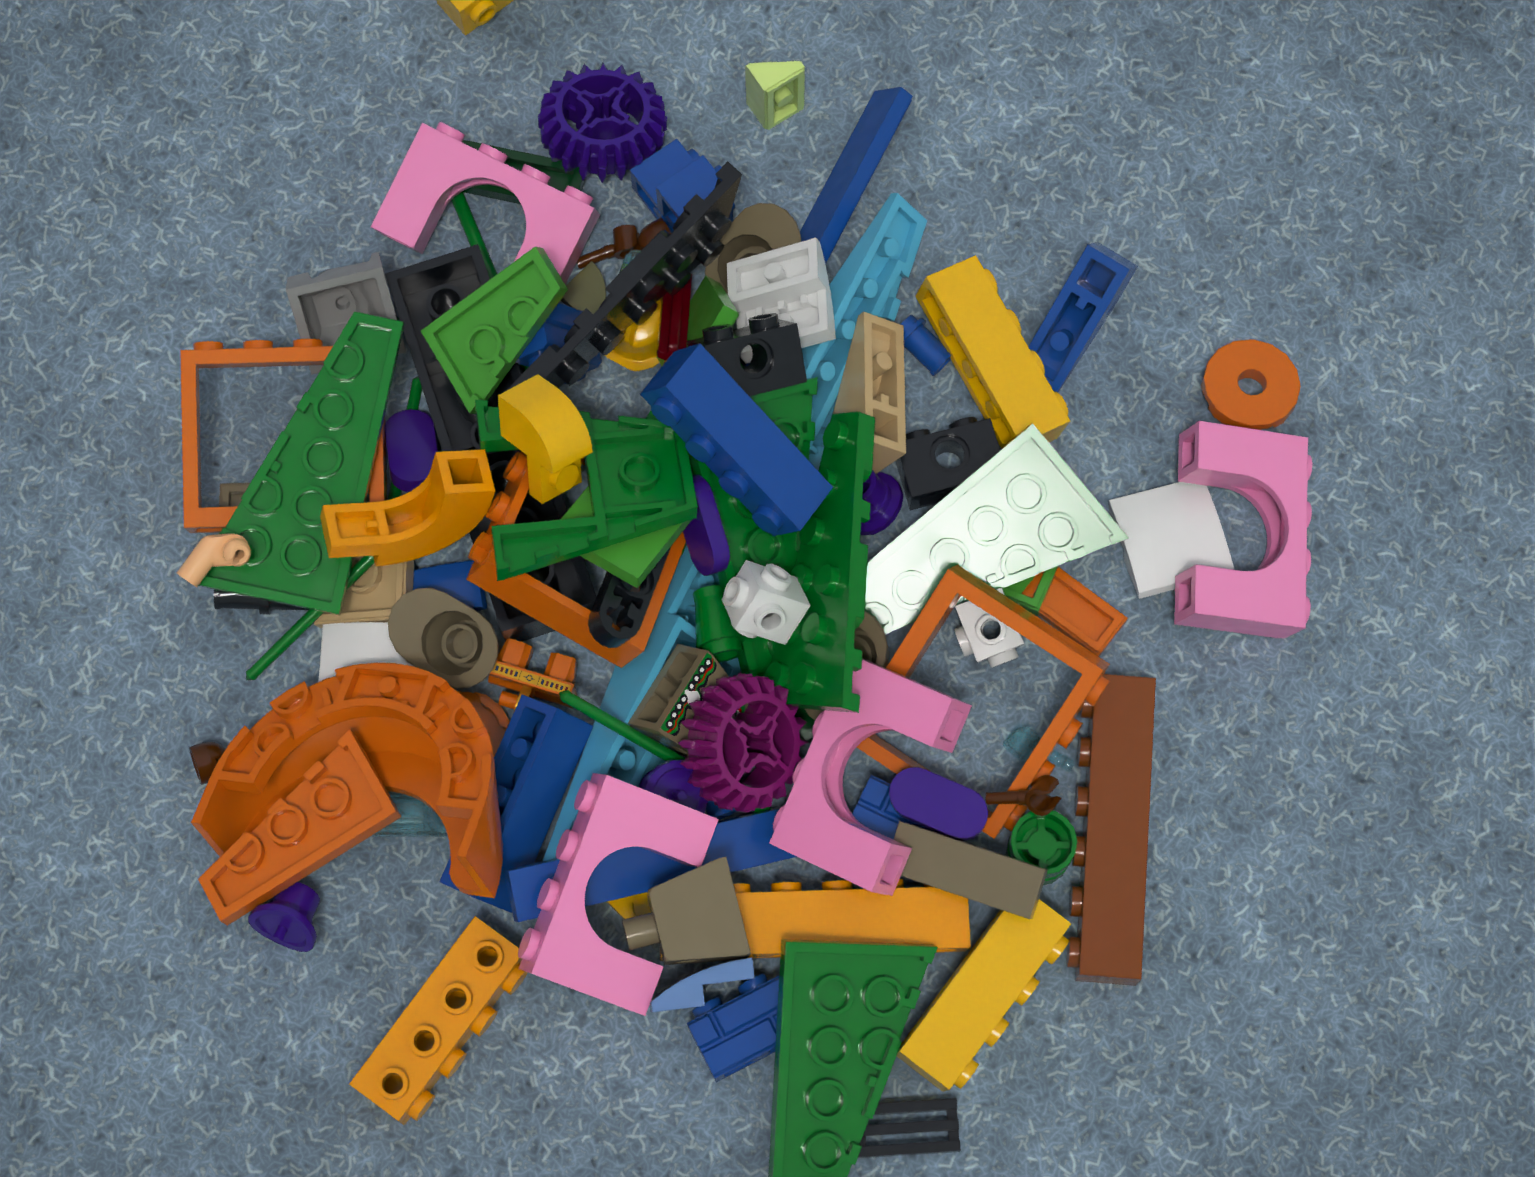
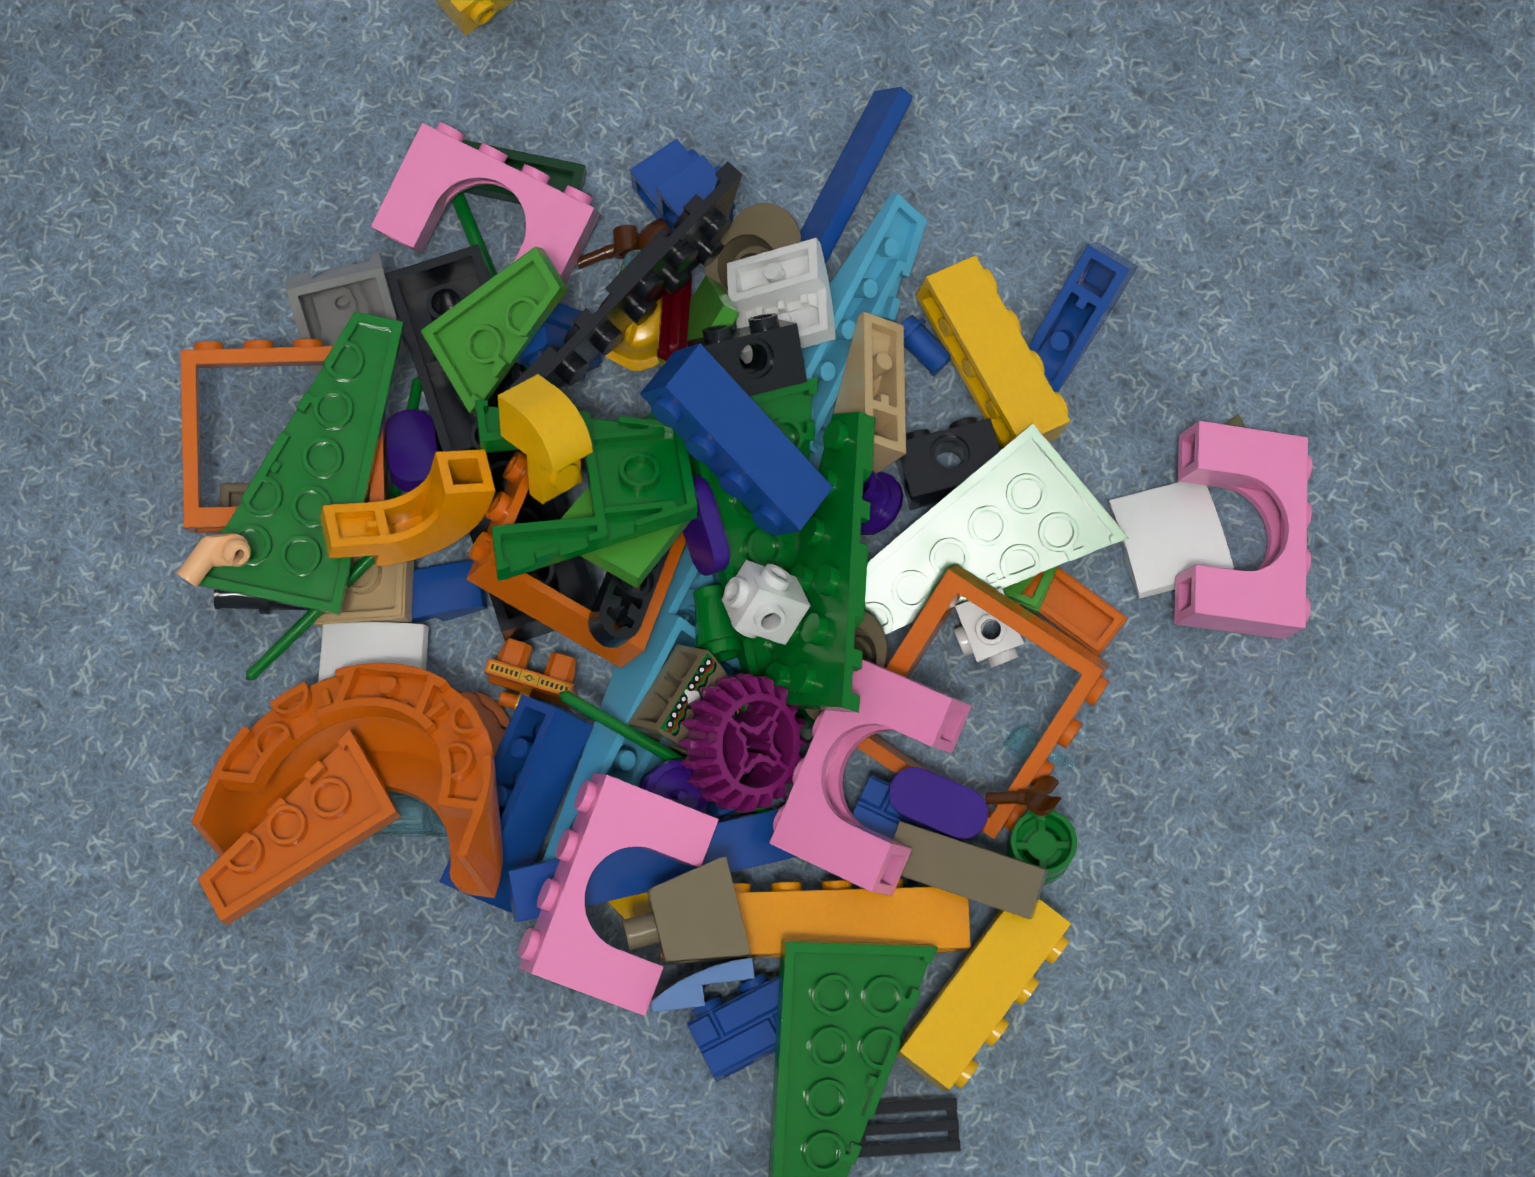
reddish brown hinge [189,742,226,785] -> none
dark purple piece [248,882,320,952] -> none
light orange brick [349,916,528,1125] -> none
dark tan piece [388,588,498,688] -> none
dark purple gear [538,62,667,183] -> none
olive tile [560,261,606,314] -> none
yellowish green slope [745,61,805,130] -> none
dark orange brick [1066,674,1156,986] -> none
orange tile [1201,339,1301,430] -> none

